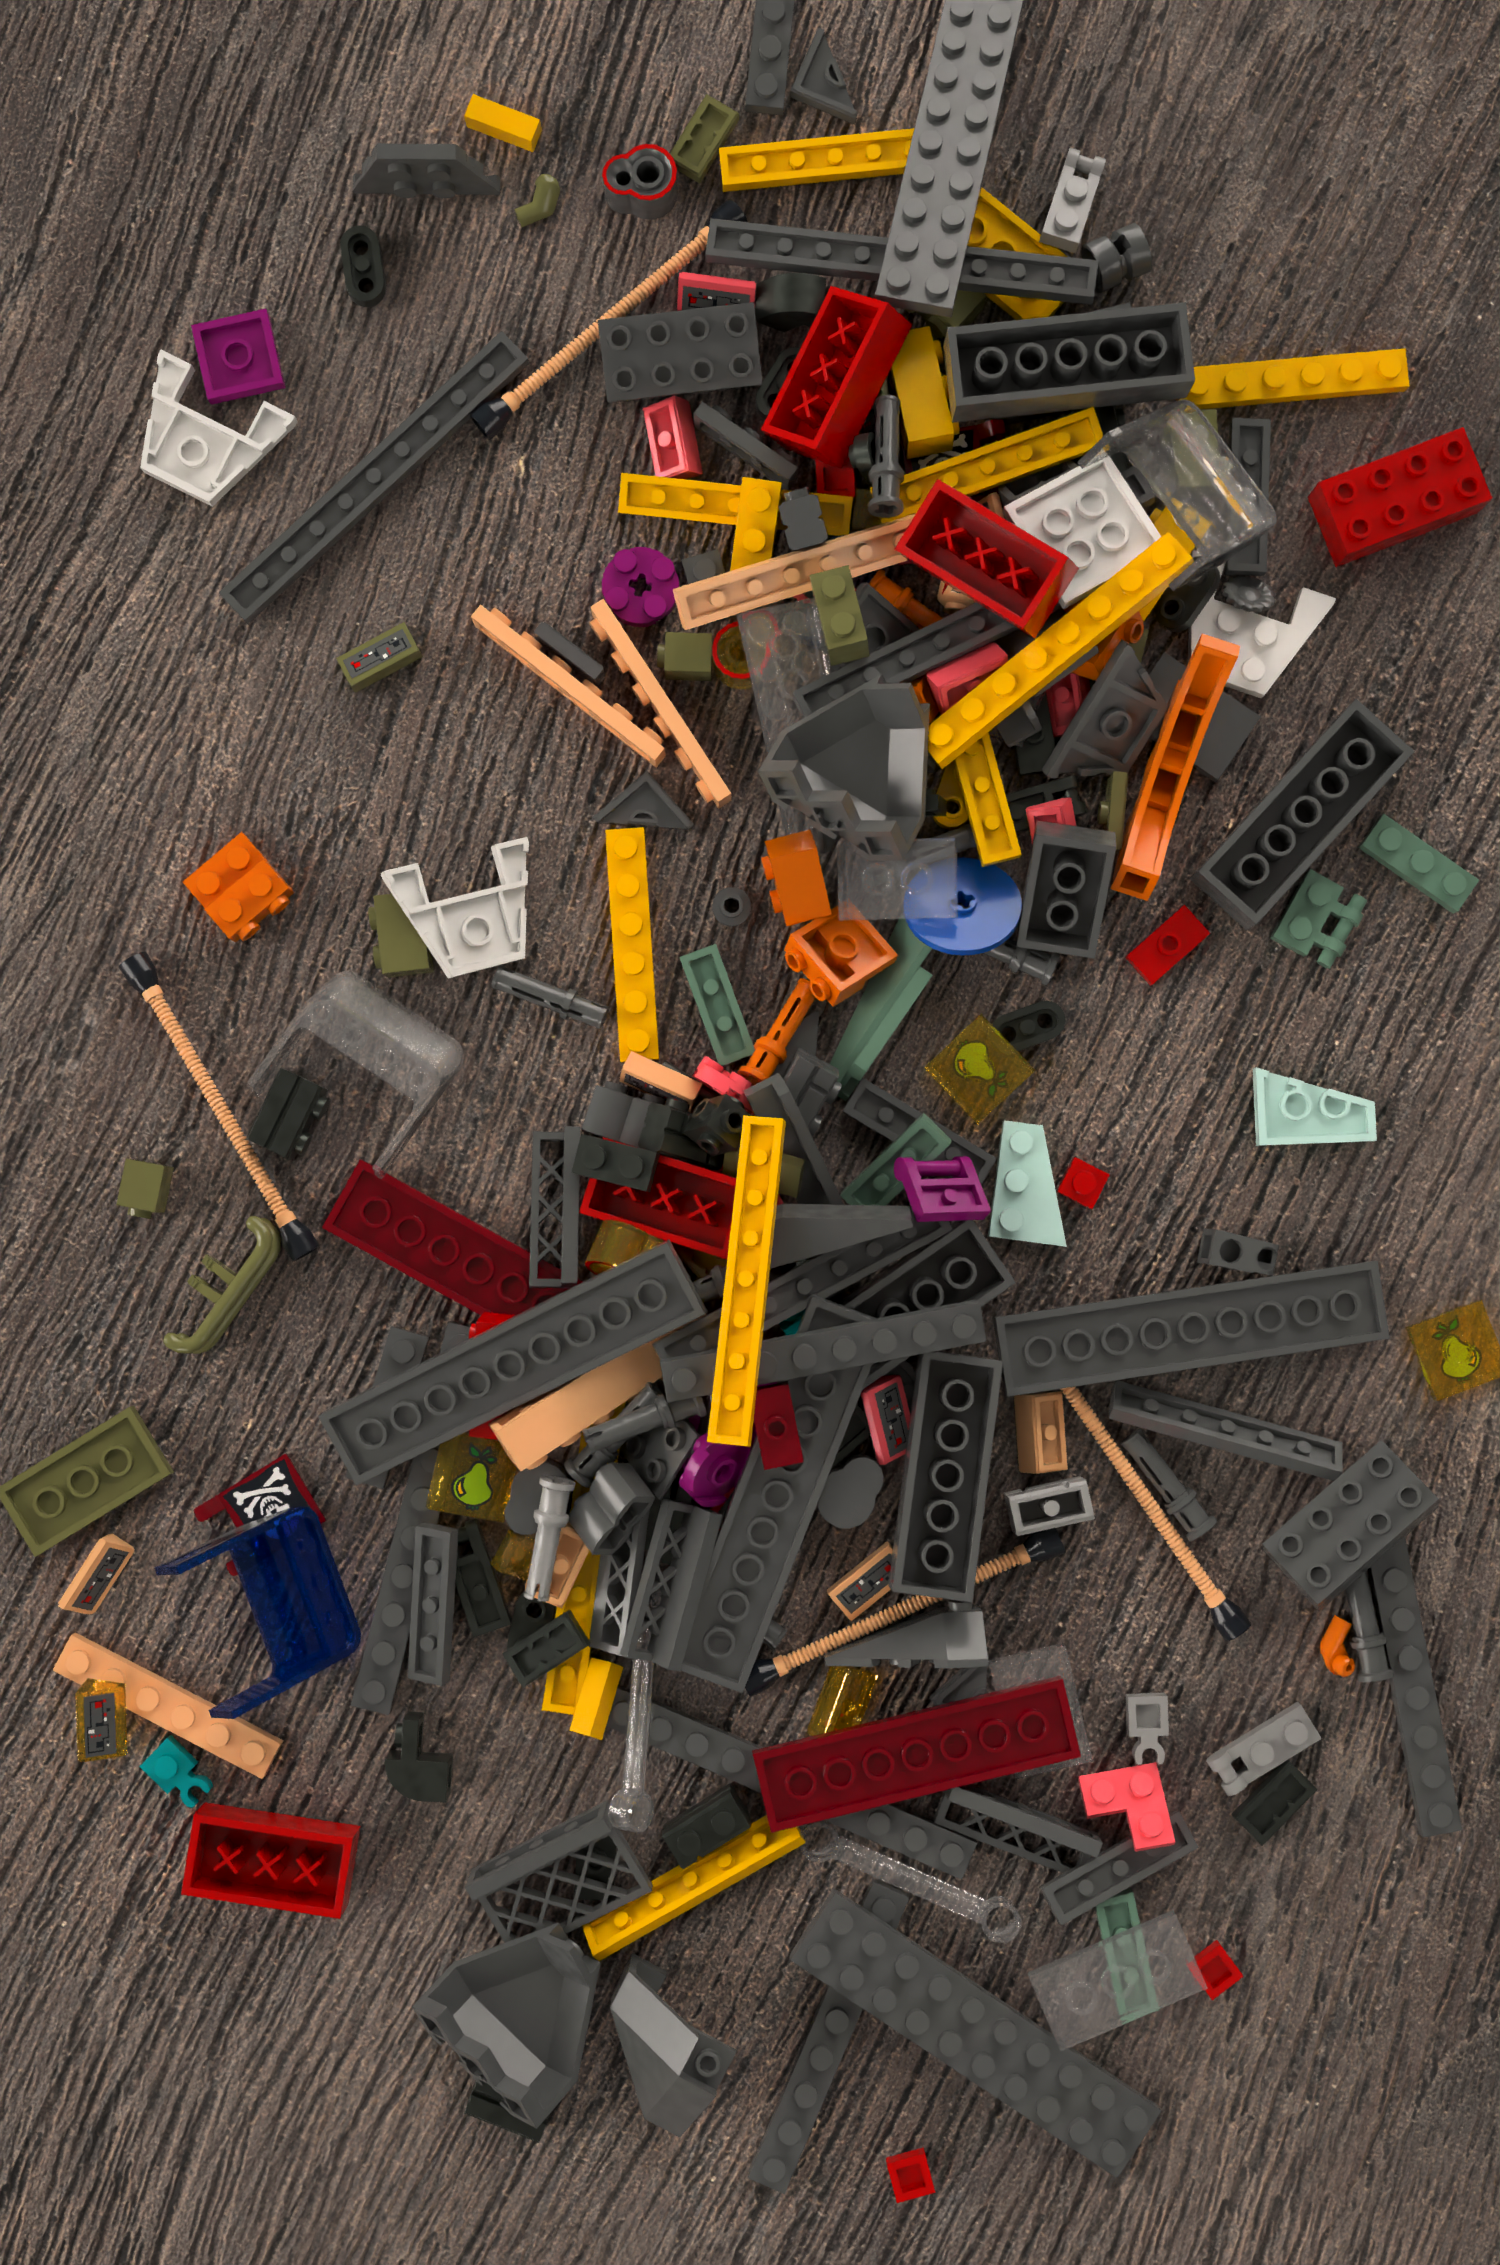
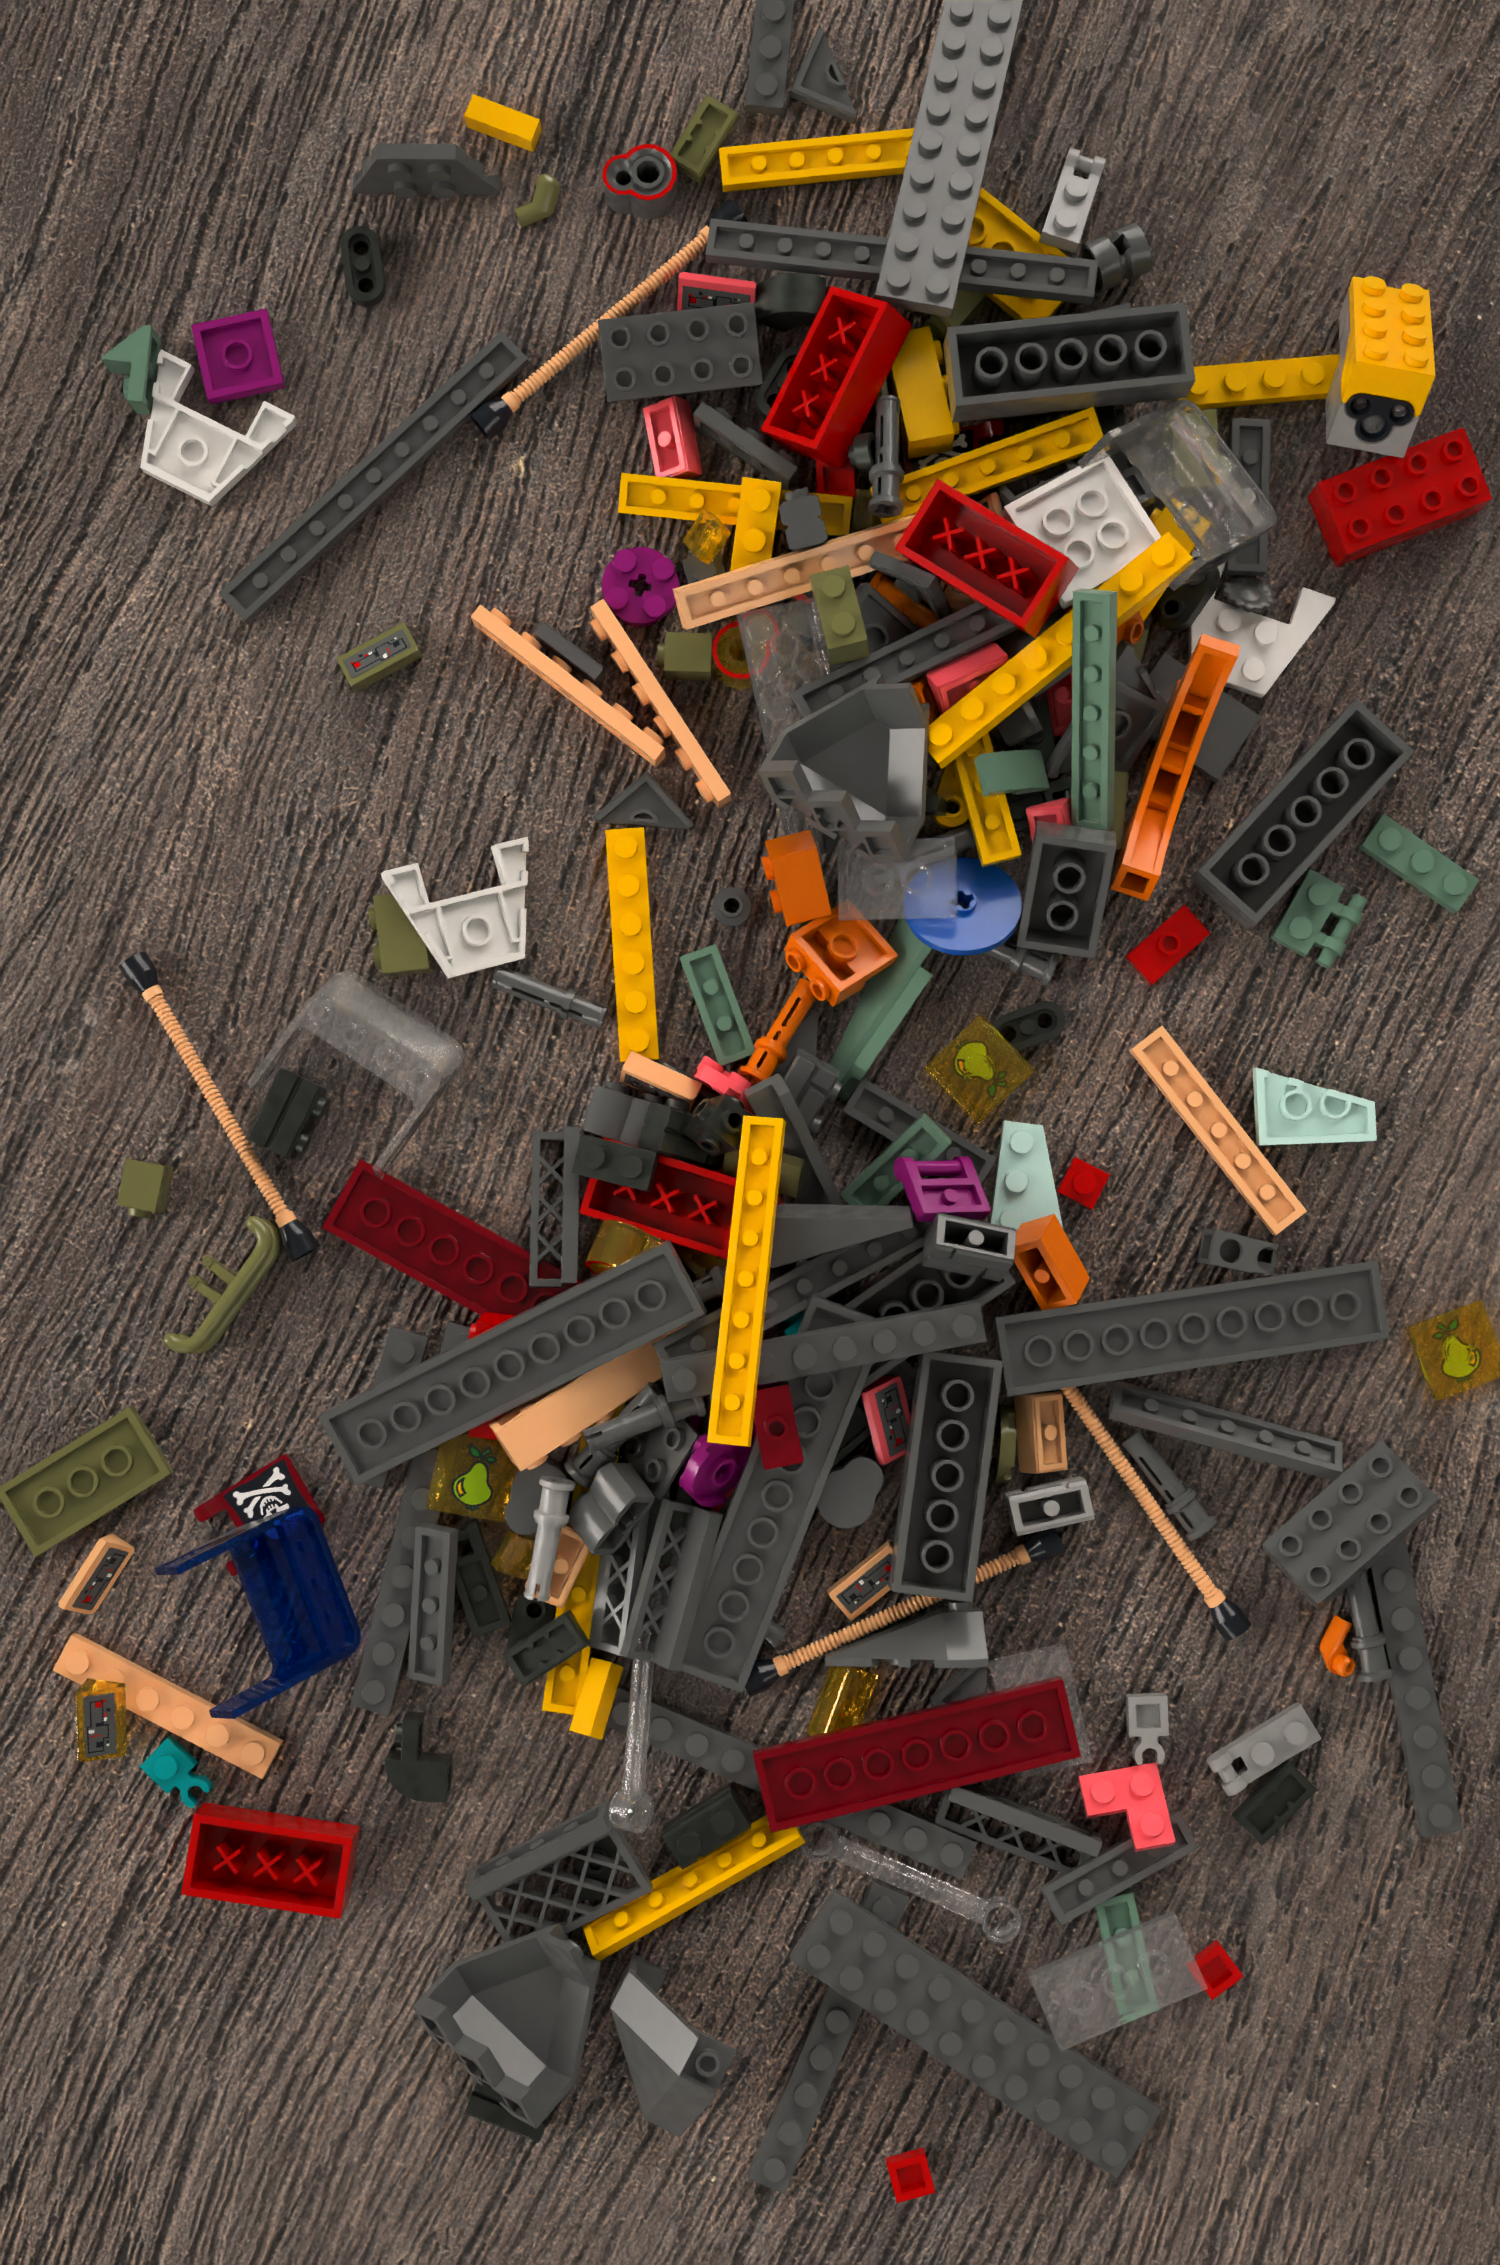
orange plate [183,832,295,942] -> none
none -> sand green slope [102,325,161,415]
none -> clear yellow plate [682,508,731,565]
none -> dark grey tile [869,550,952,621]
none -> dark grey brick [922,1213,1016,1282]
none -> sand green slope [974,750,1050,797]
none -> olive tile [993,1405,1017,1484]
none -> orange brick [1014,1214,1090,1310]
none -> sand green plate [1071,589,1117,831]
none -> light nougat plate [1129,1026,1307,1235]
none -> yellow piece [1325,276,1436,458]

